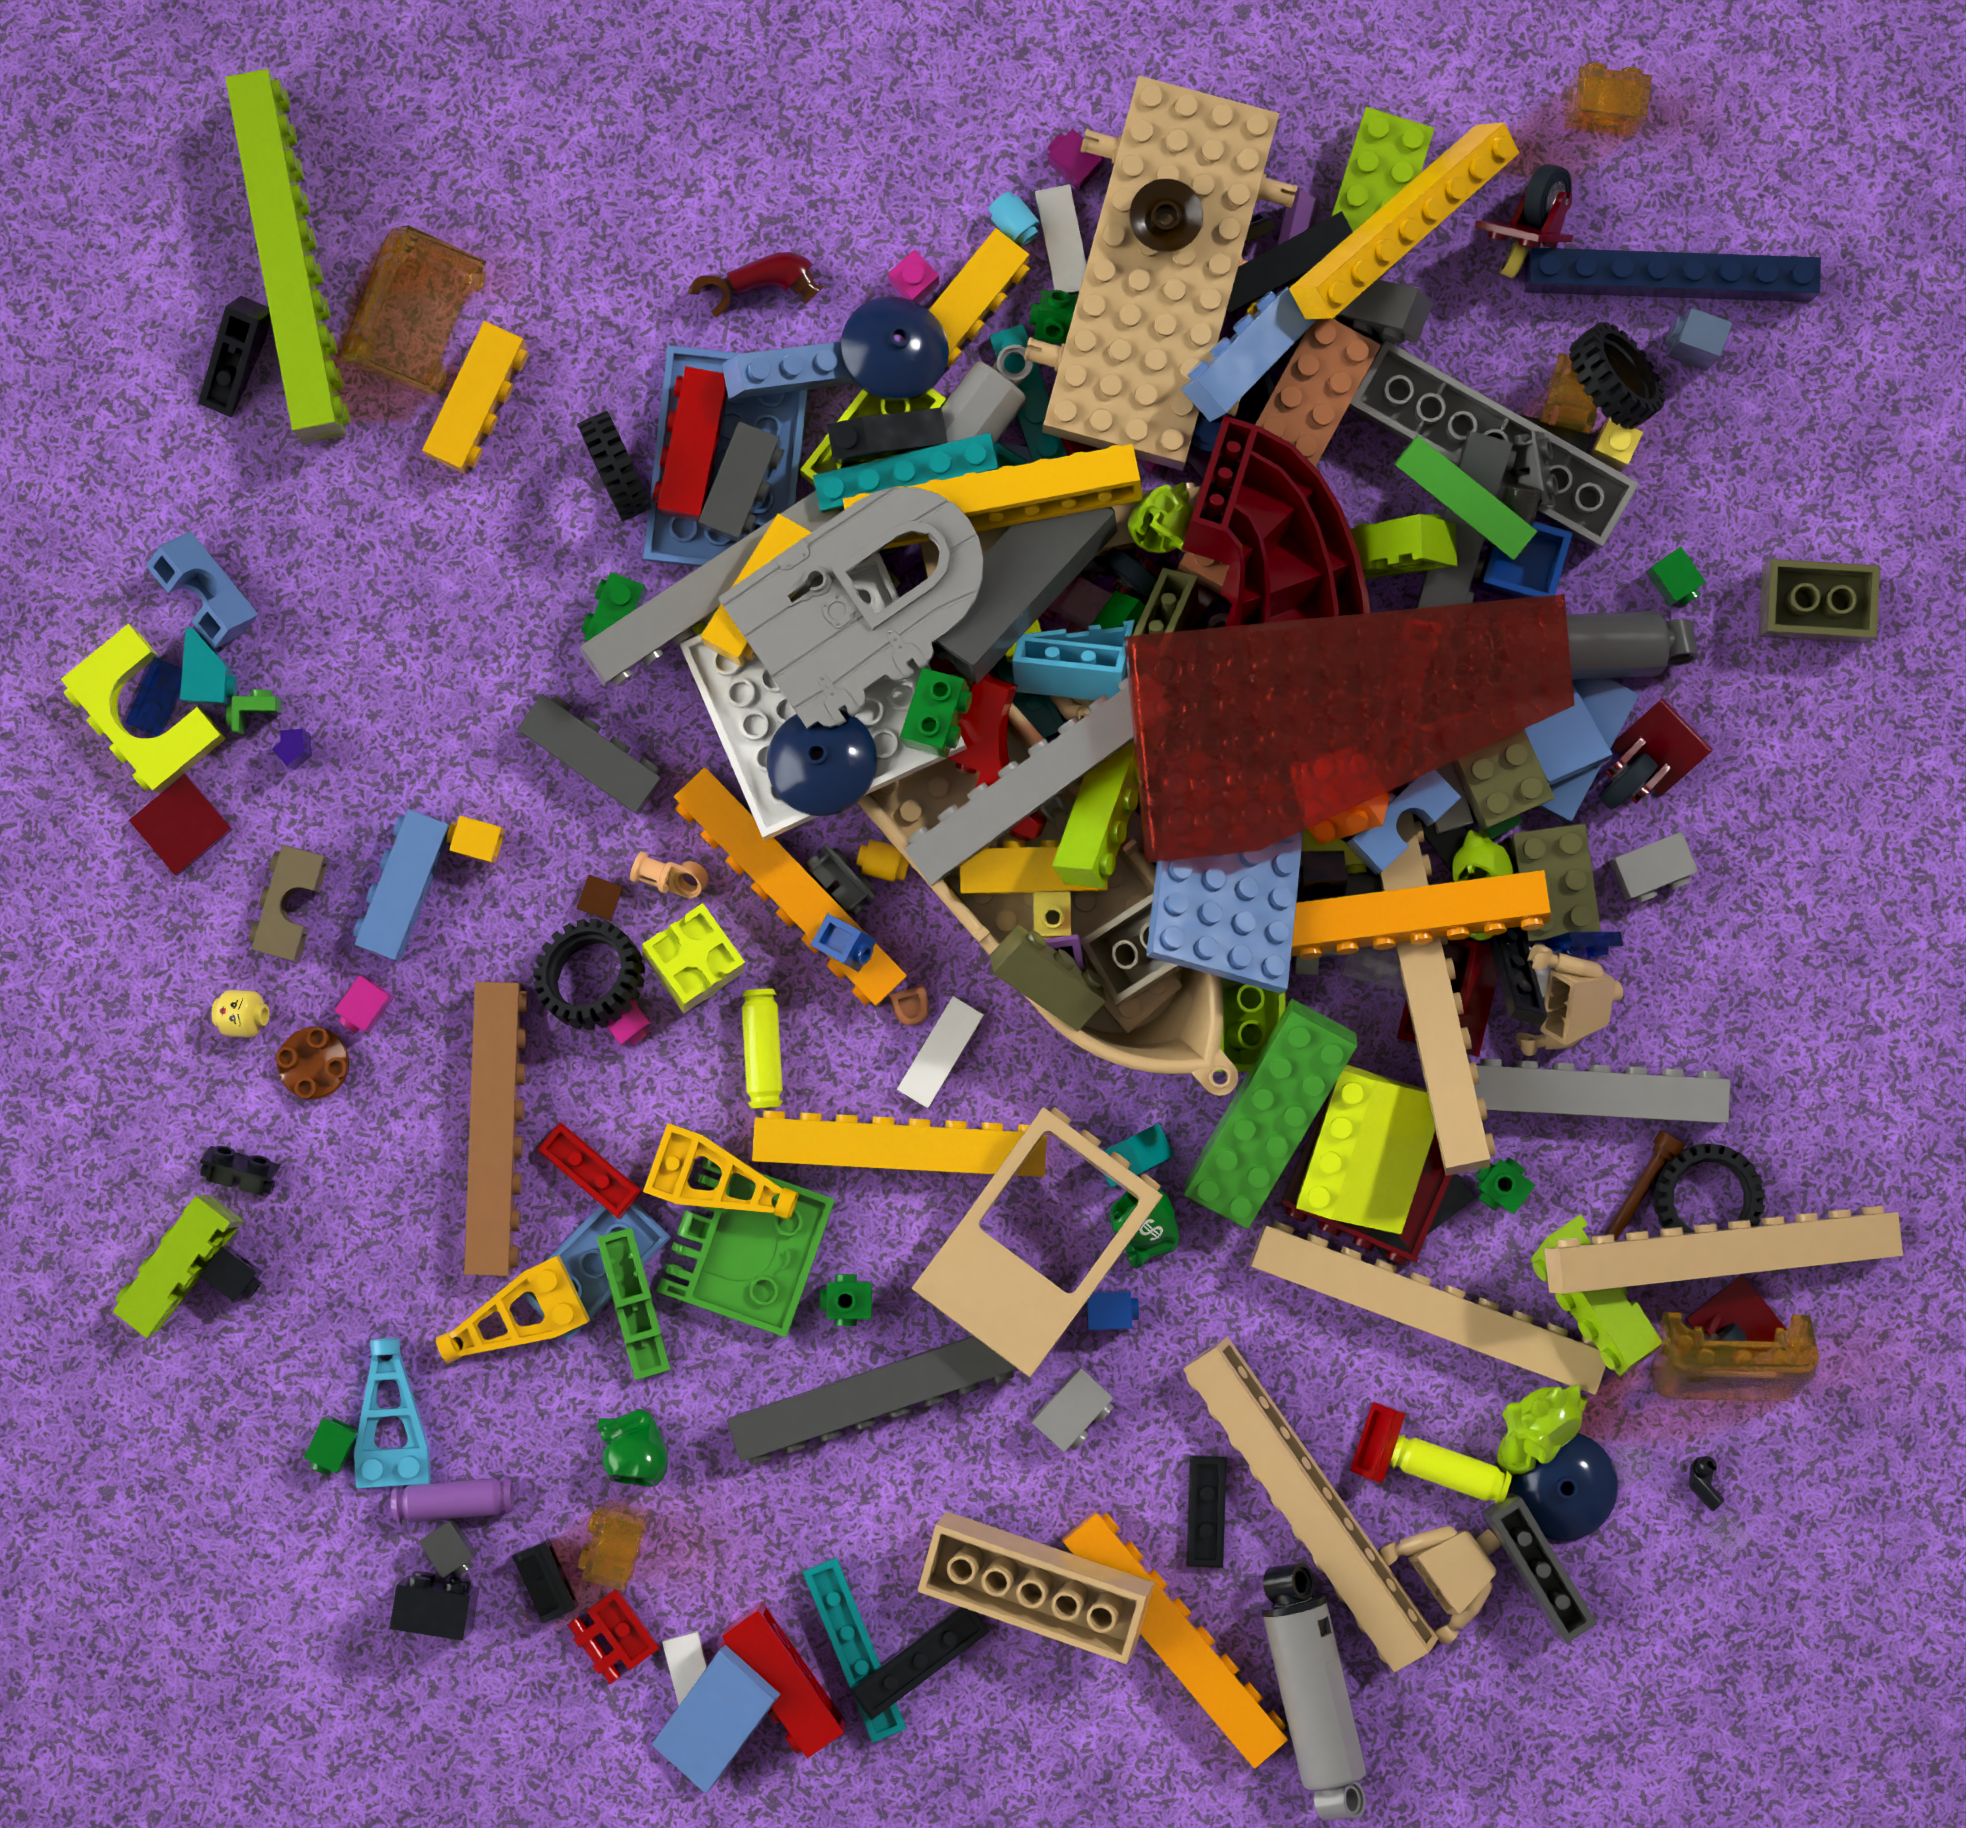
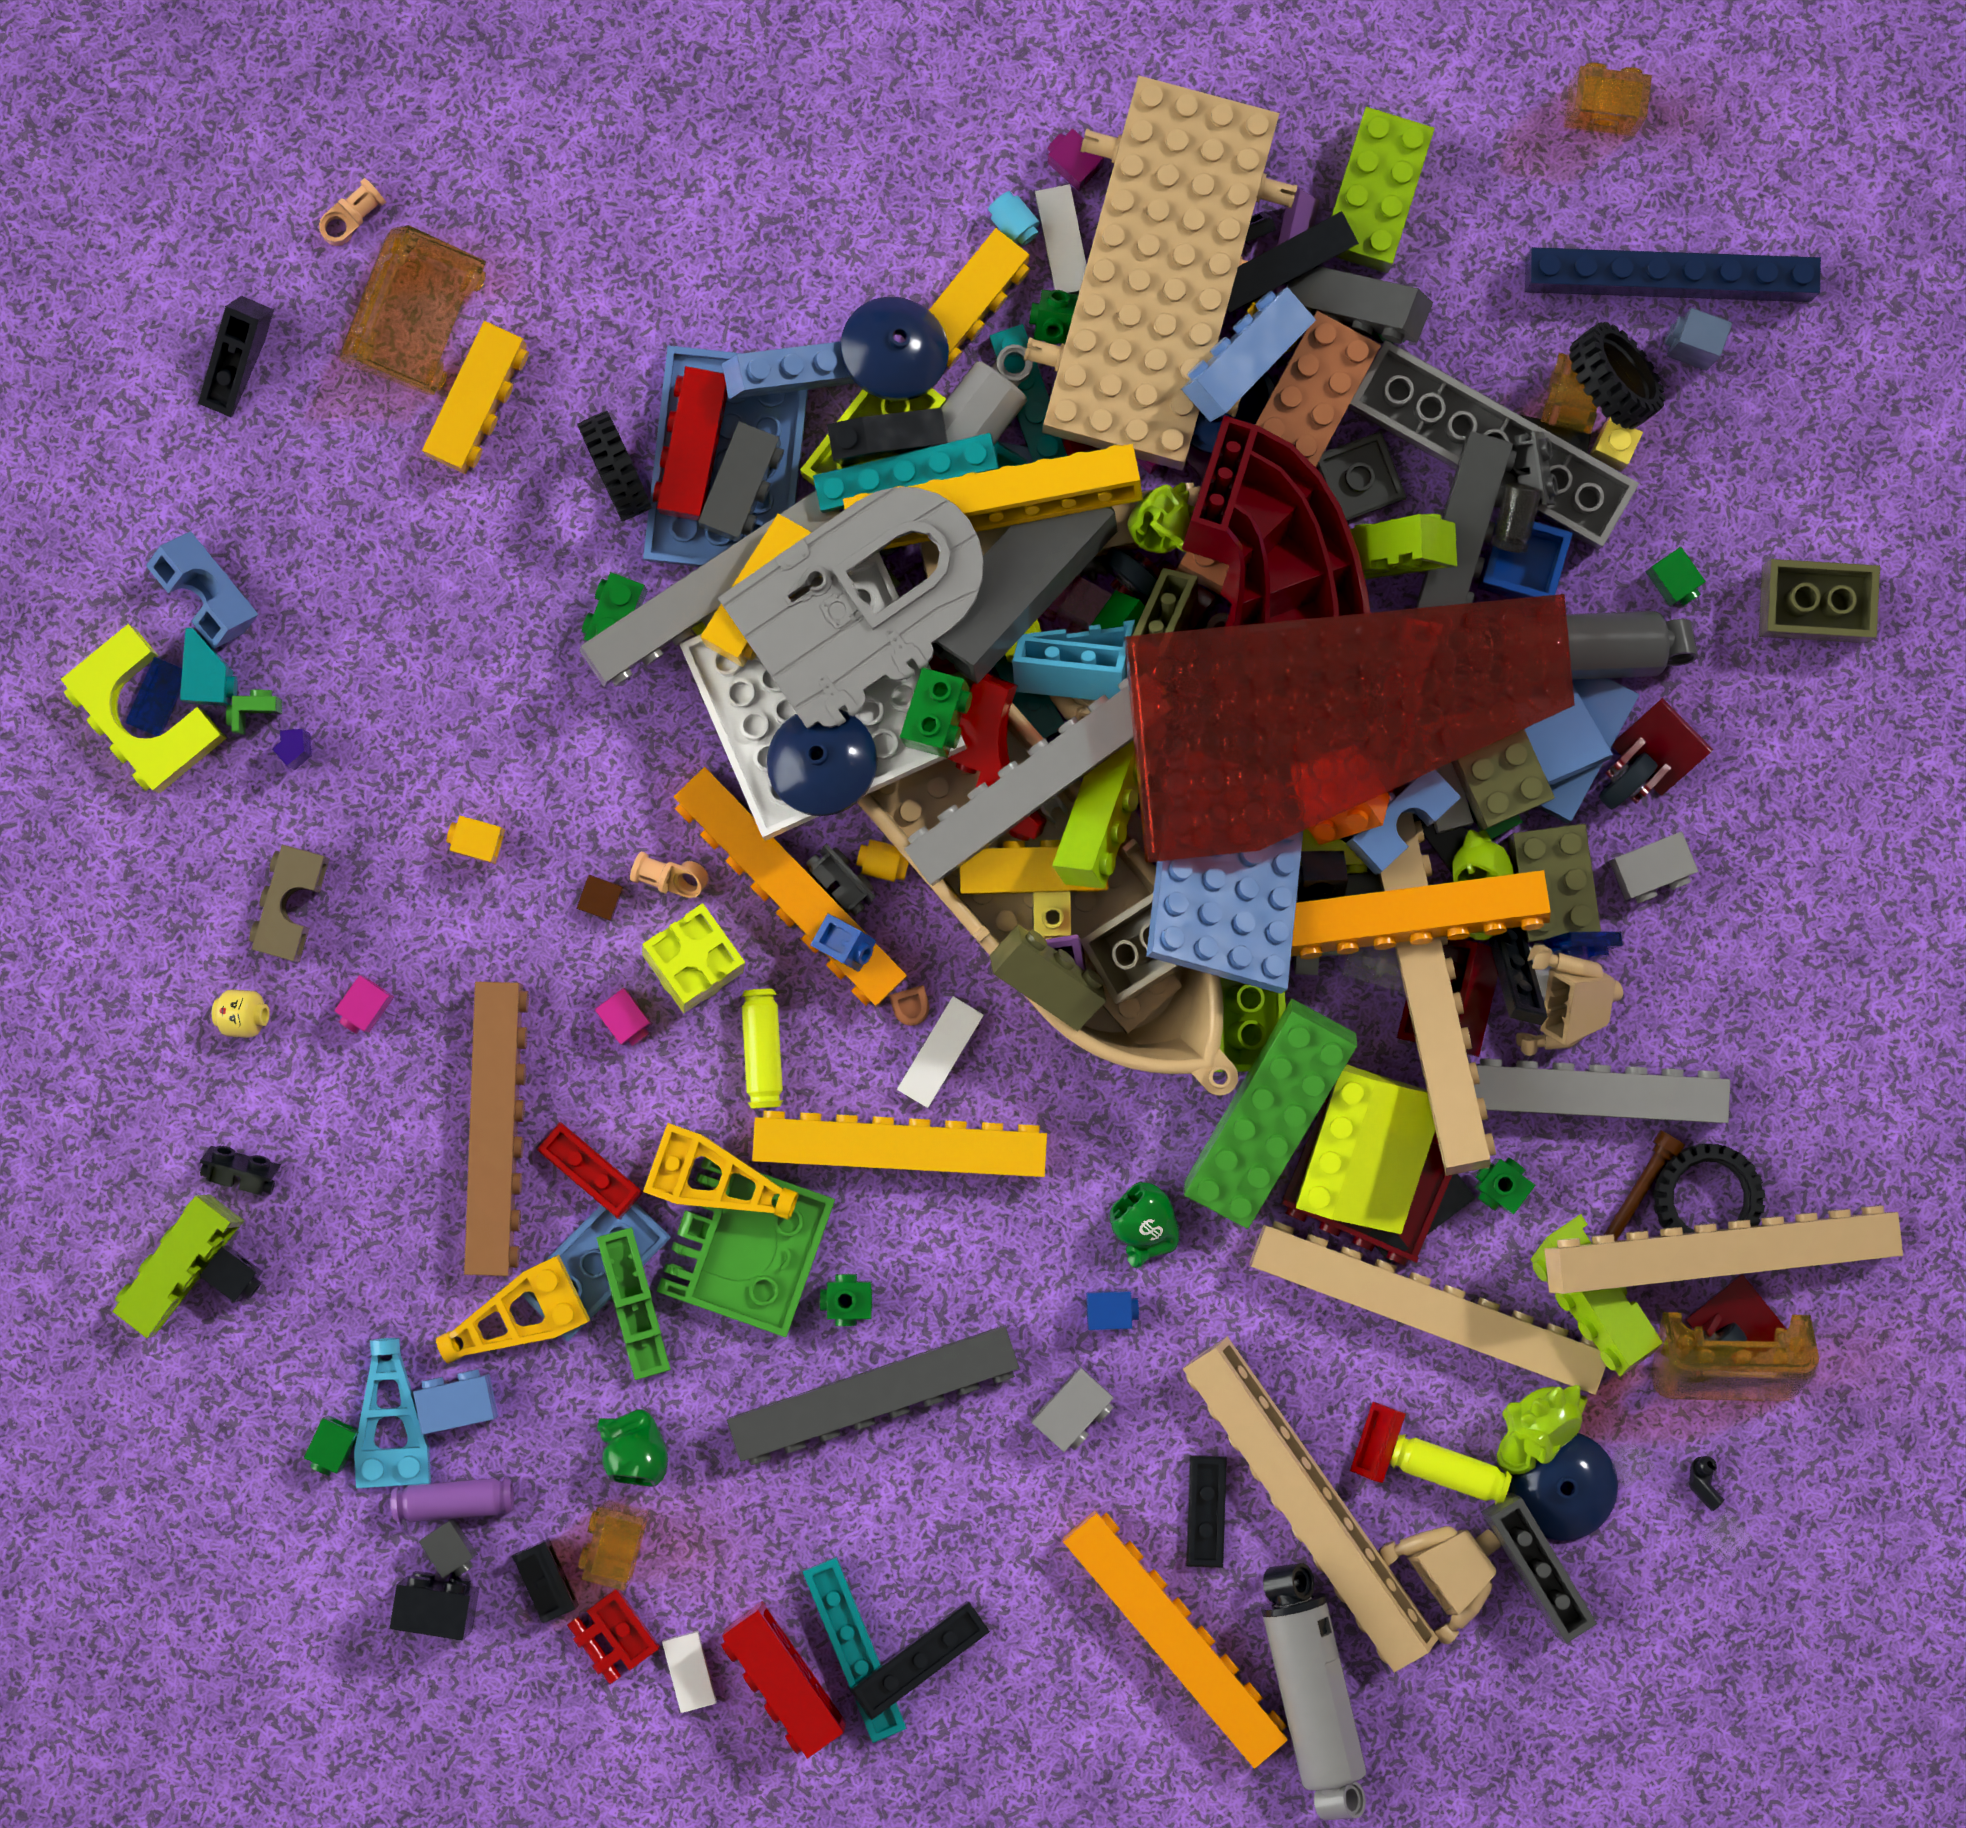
dark red tile [129,774,233,876] -> none
lime brick [225,68,351,443] -> none
dark orange dish [276,1027,350,1100] -> none
medium blue brick [353,809,450,962] -> none
dark grey brick [517,694,663,816] -> none
black tyre [533,919,645,1030] -> none
medium blue tile [651,1645,781,1794] -> none
dark red piece [688,252,824,317] -> none
dark pink brick [888,249,939,304] -> none
tan window [911,1107,1163,1378] -> none
tan brick [917,1511,1155,1664] -> none
teal slope [1103,1123,1175,1188] -> none
dark brown dish [1129,179,1203,252] -> none
yellow brick [1289,122,1519,319] -> none
bright green slope [1394,435,1537,560] -> none
plate [1475,164,1573,248] -> none
light yellow tile [1500,241,1528,279] -> none
none -> light nougat connector [319,178,386,246]
none -> medium blue brick [413,1369,498,1435]
none -> dark grey tile [1316,431,1407,521]

